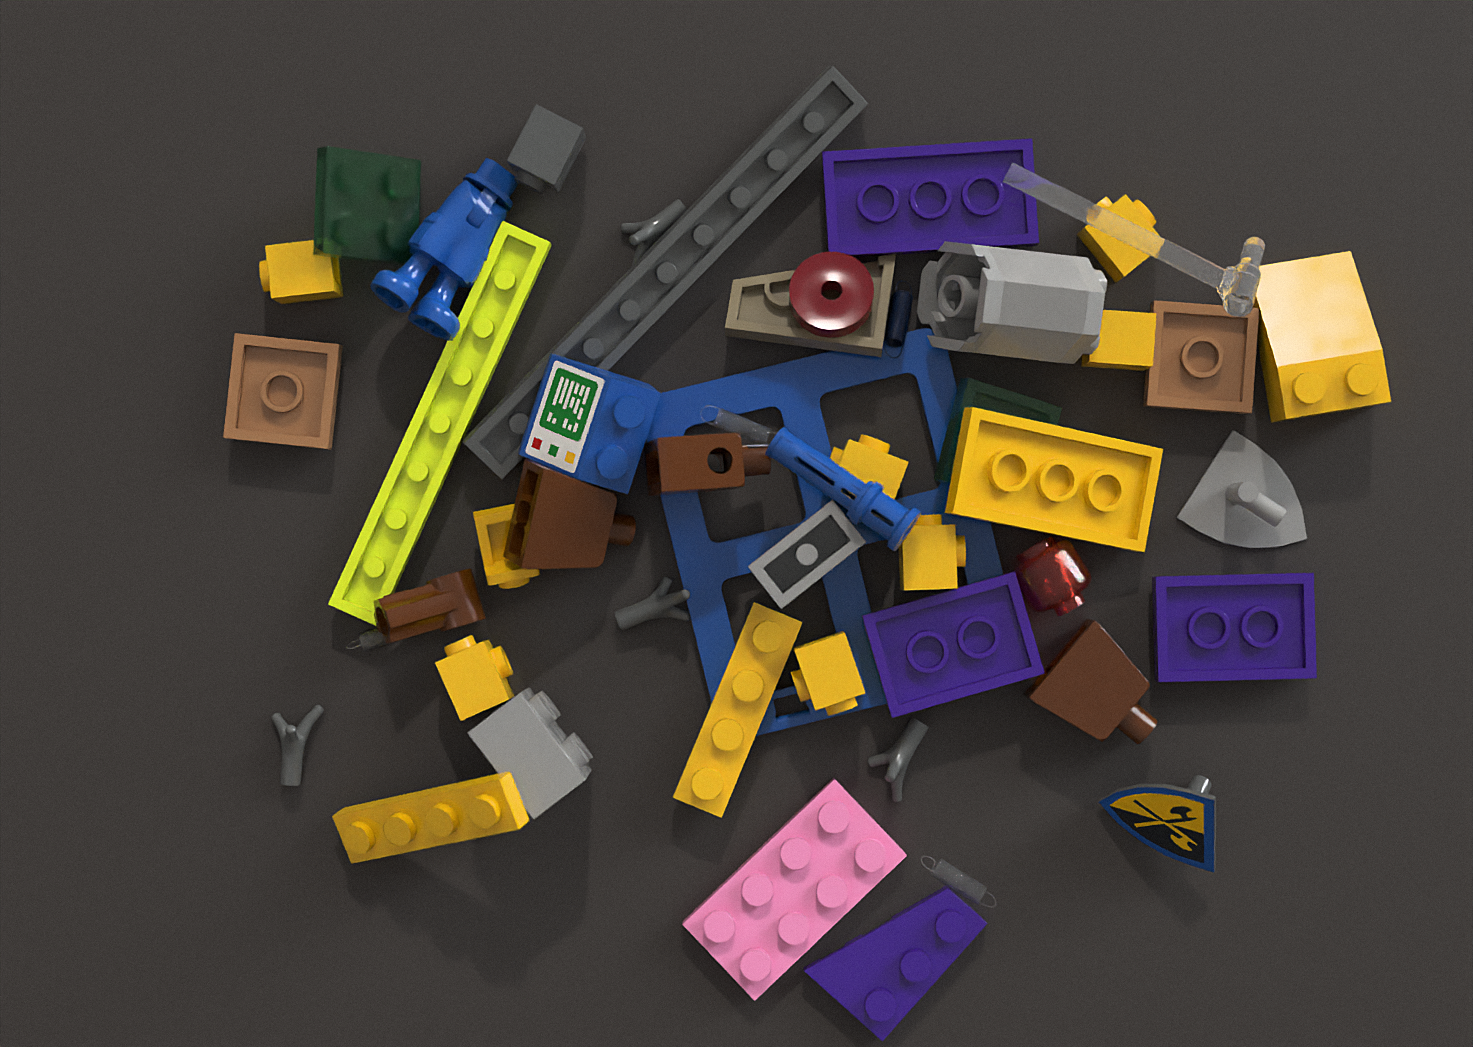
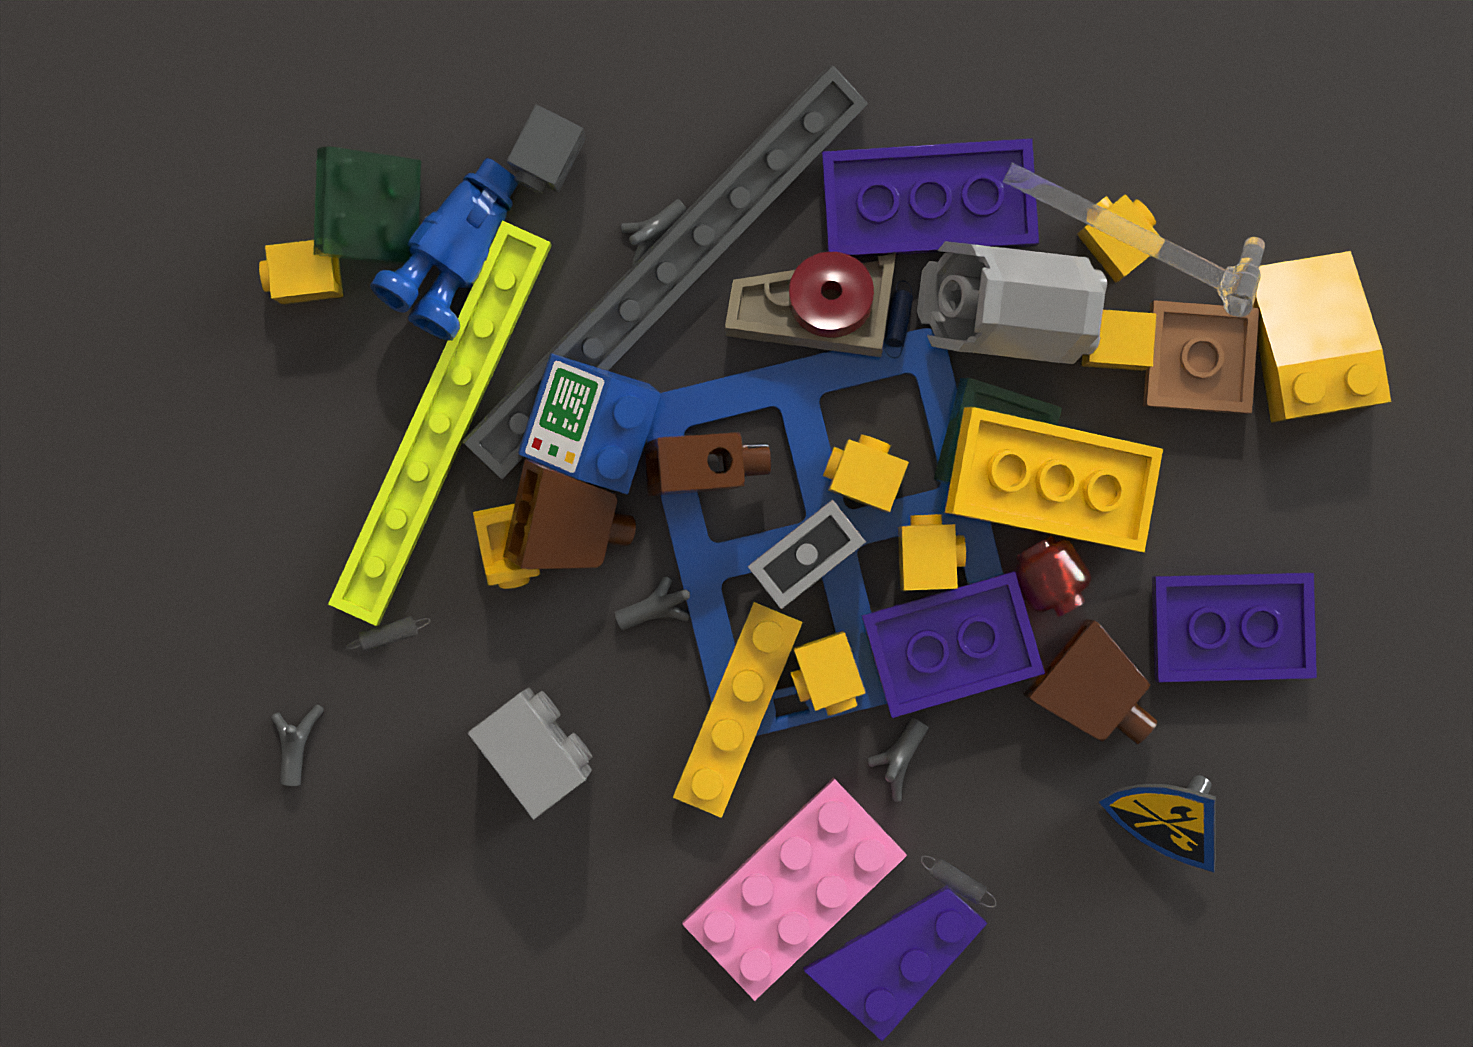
medium nougat plate [223,333,343,450] -> none
yellow plate [332,771,530,864] -> none
reddish brown piece [373,568,486,644] -> none
yellow brick [435,635,514,721] -> none
clear piece [700,405,777,444] -> none
blue pin [765,427,922,551] -> none
light grey shield [1176,430,1307,548] -> none

